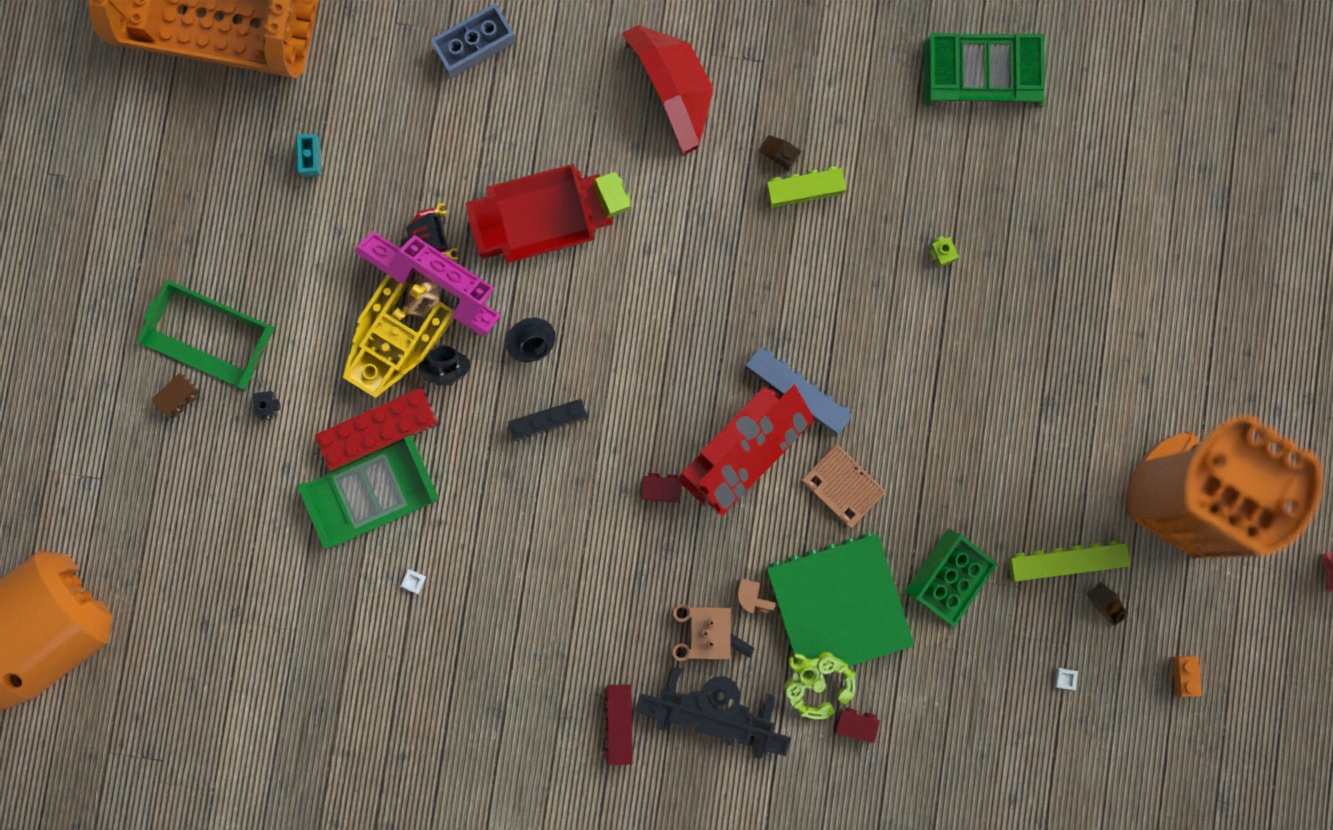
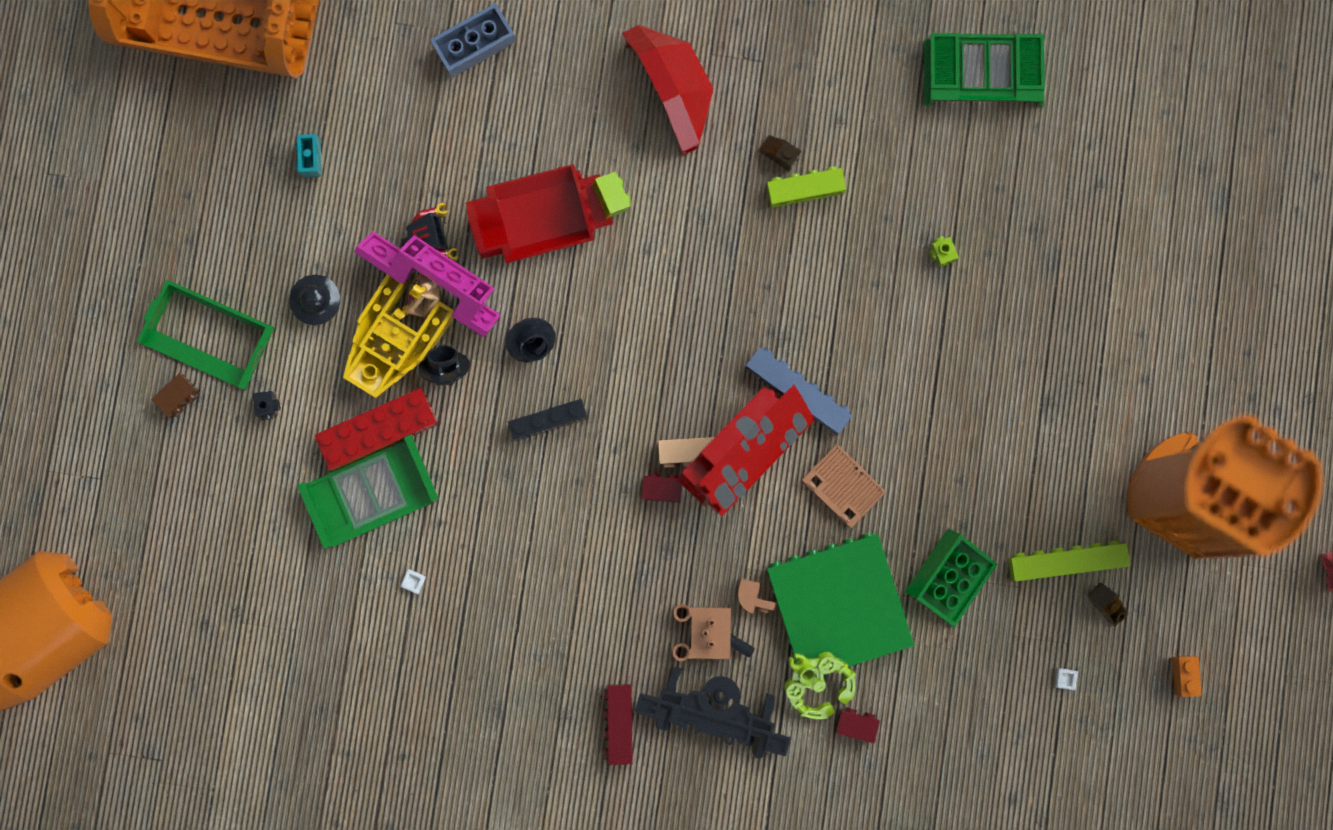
none -> black helmet [289,274,341,326]
none -> light nougat brick [658,437,714,468]

